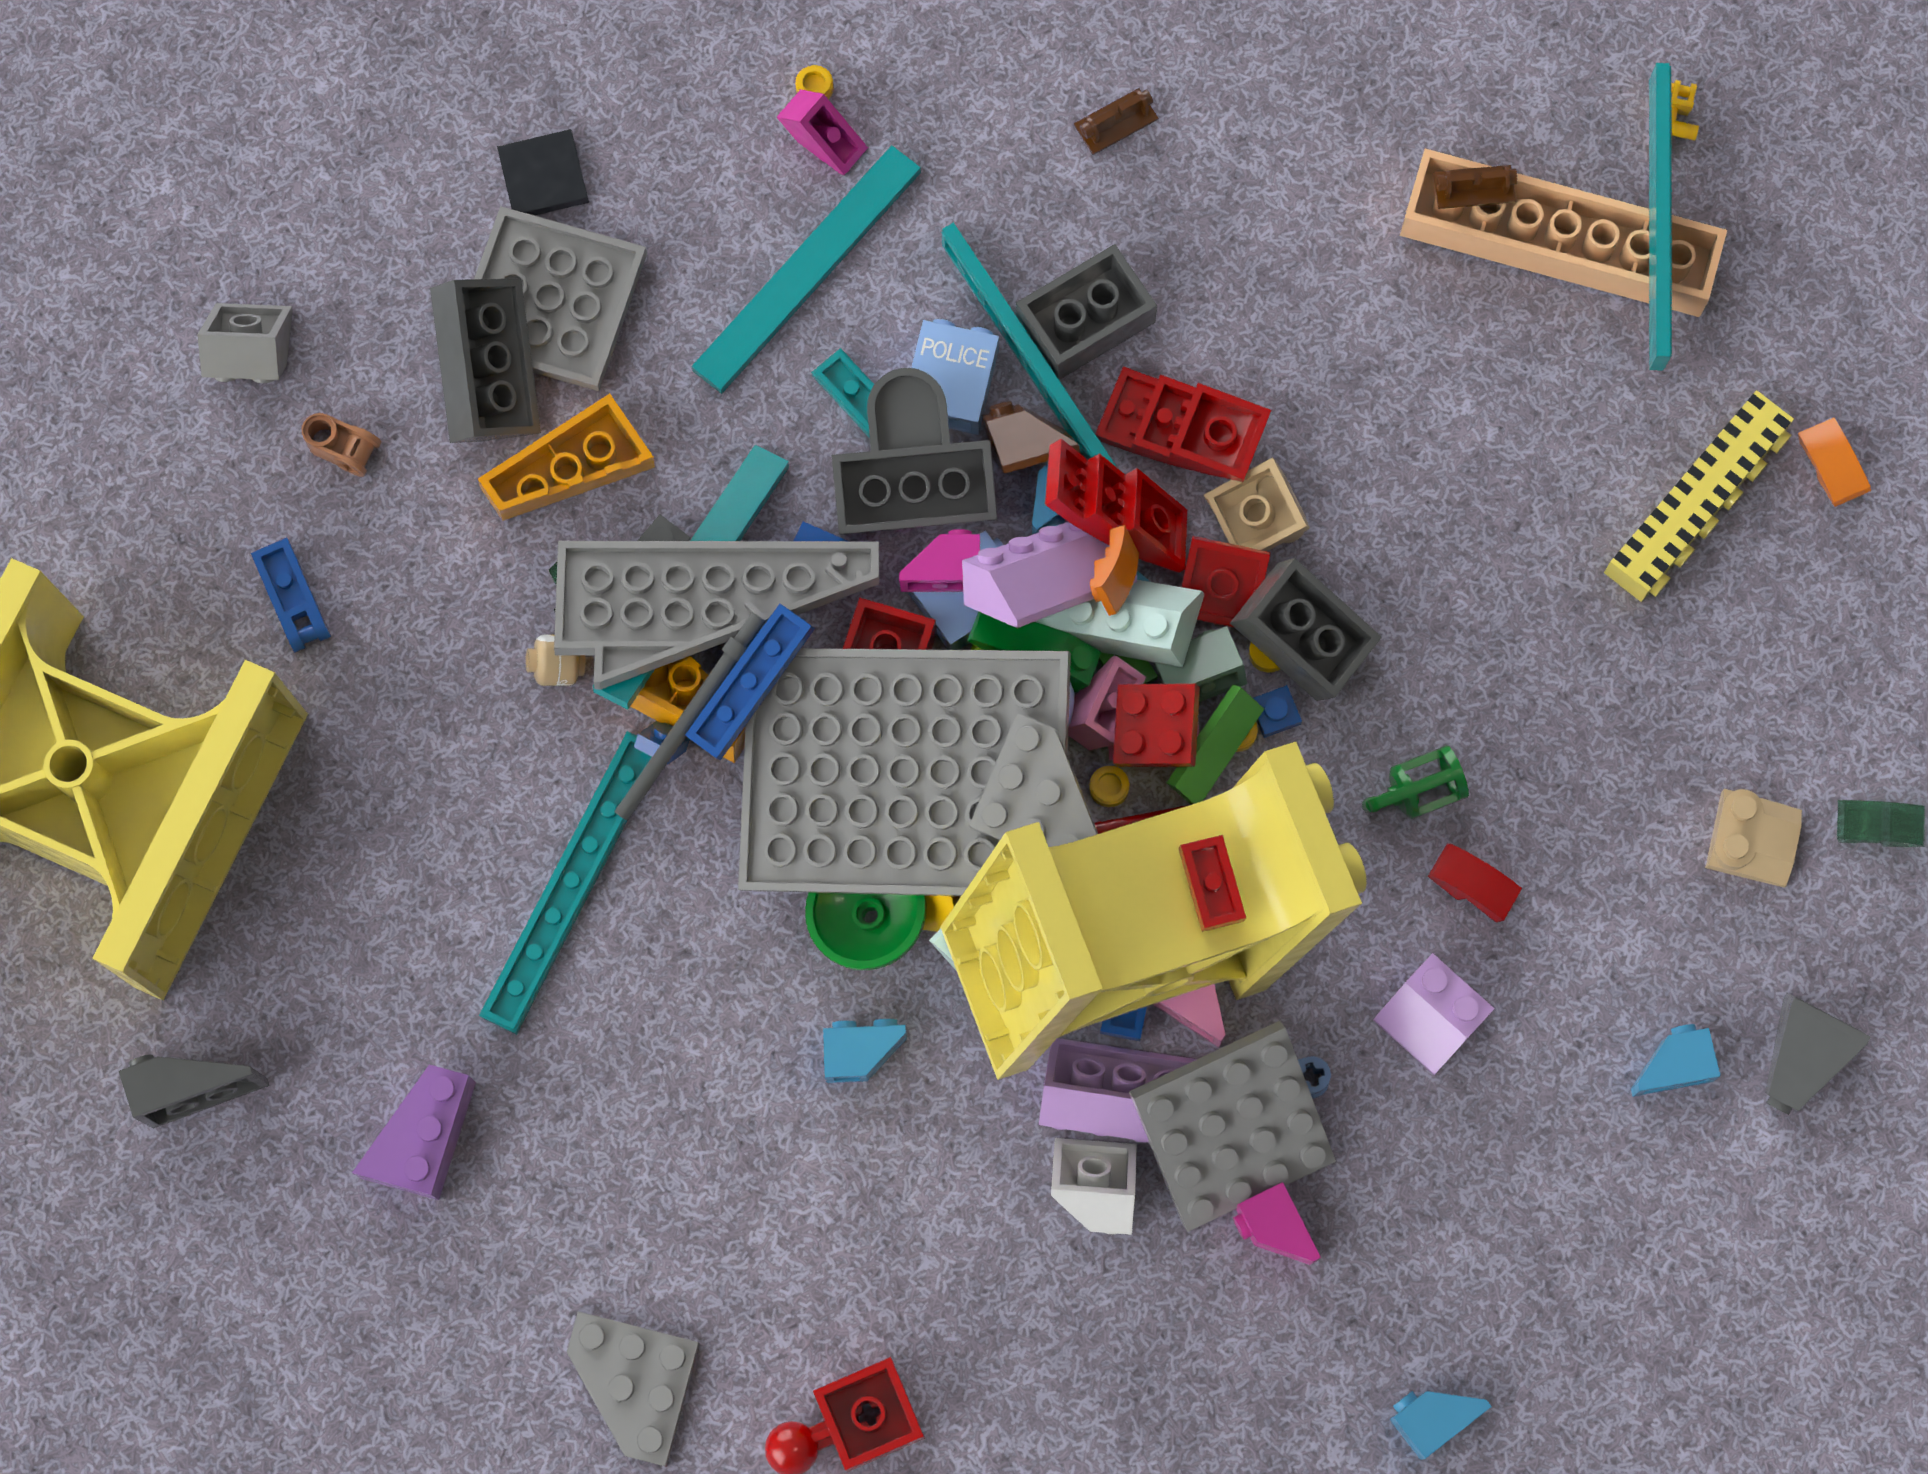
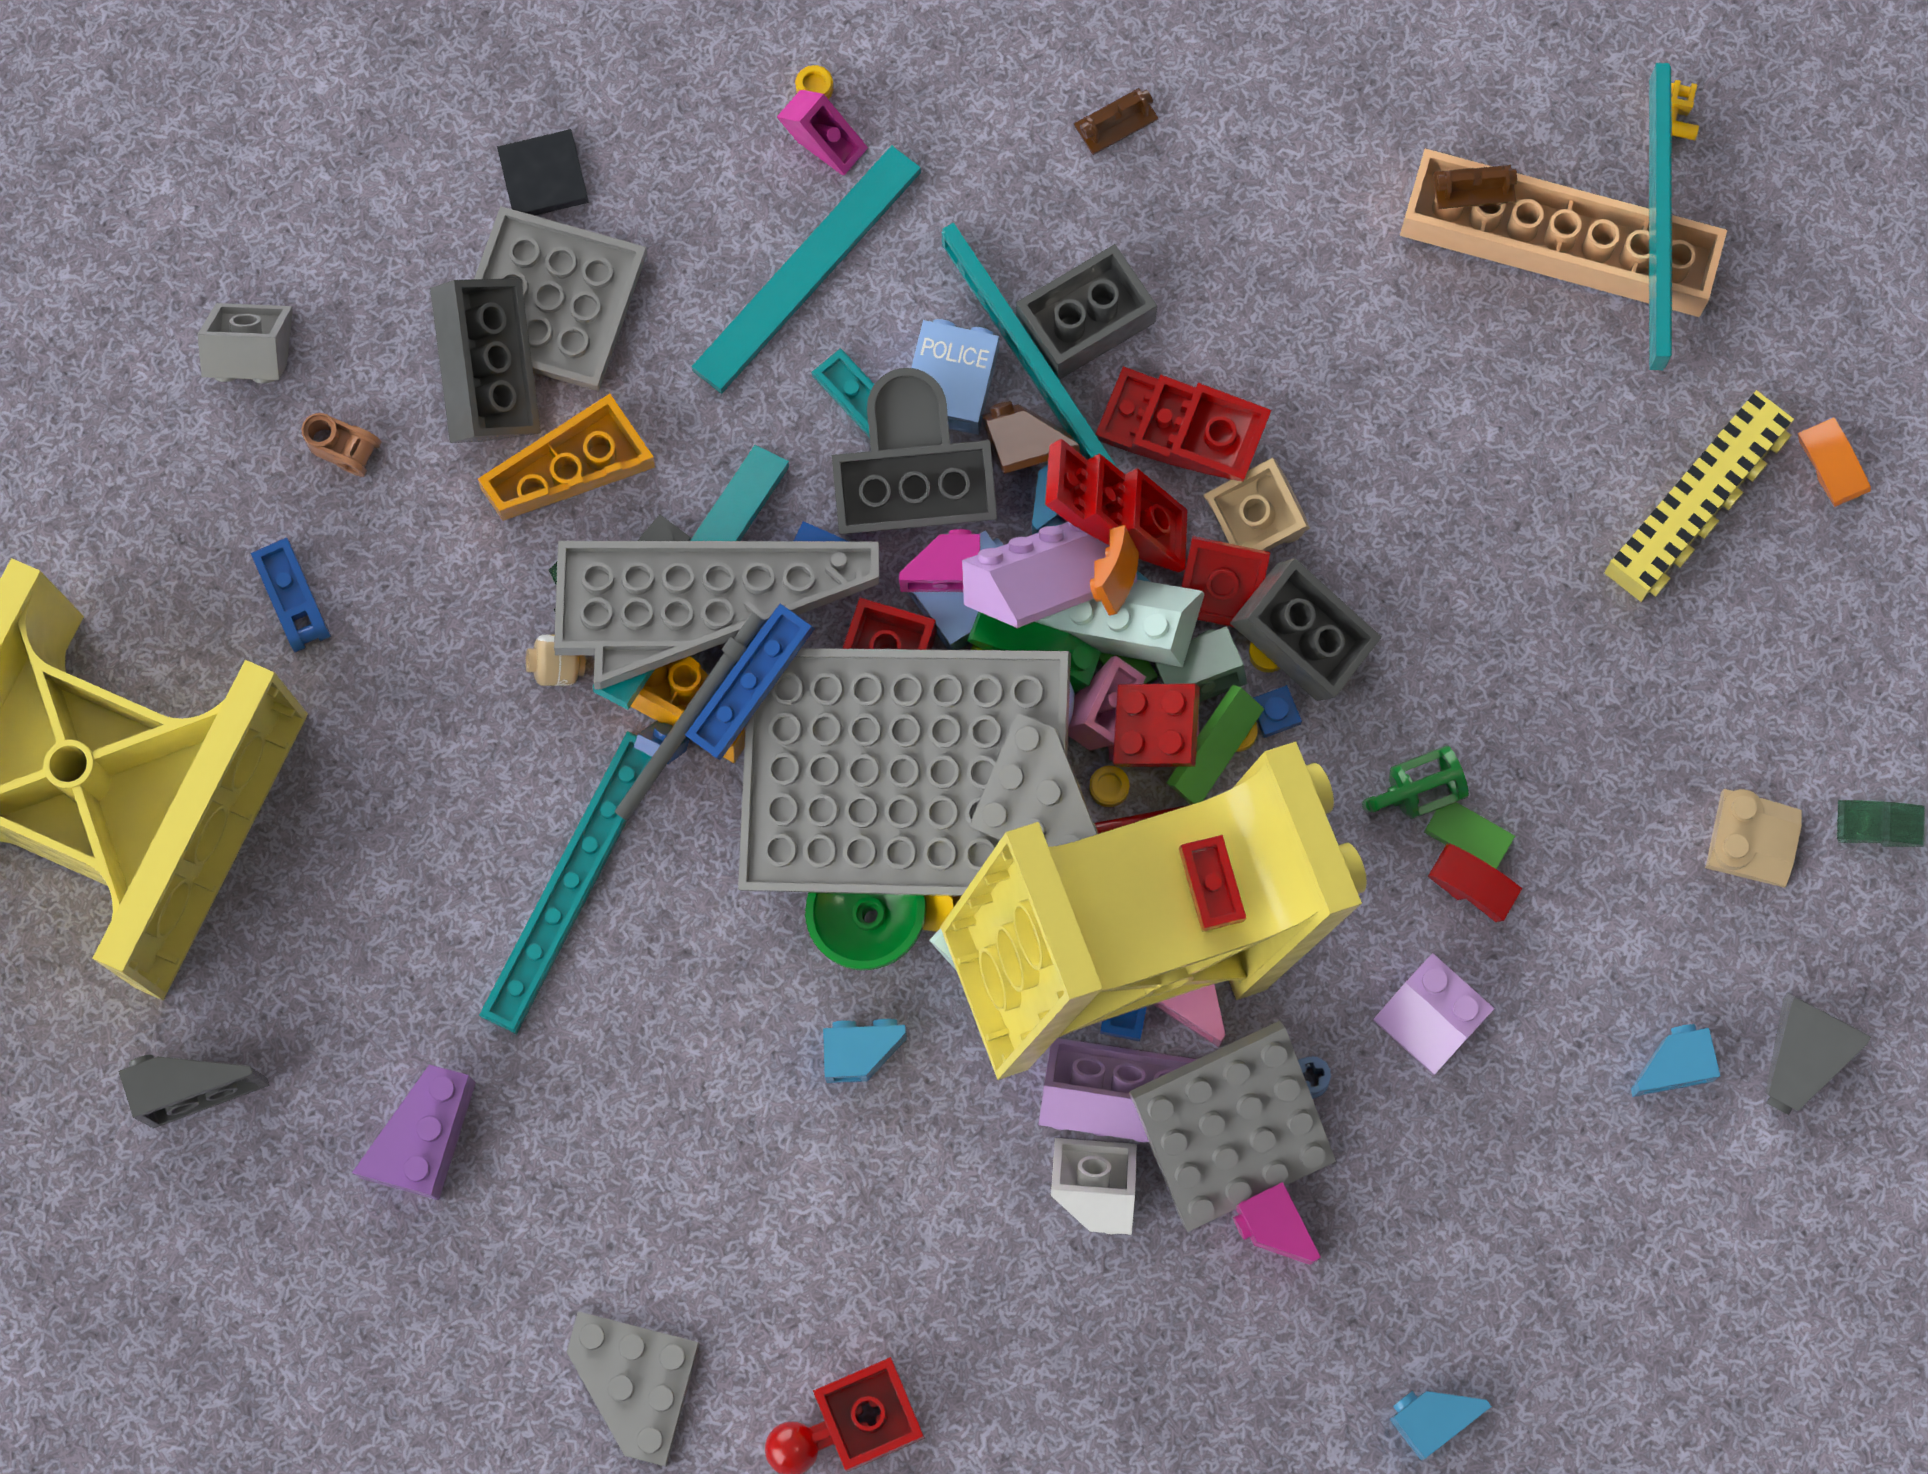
none -> bright green tile [1424,796,1515,869]

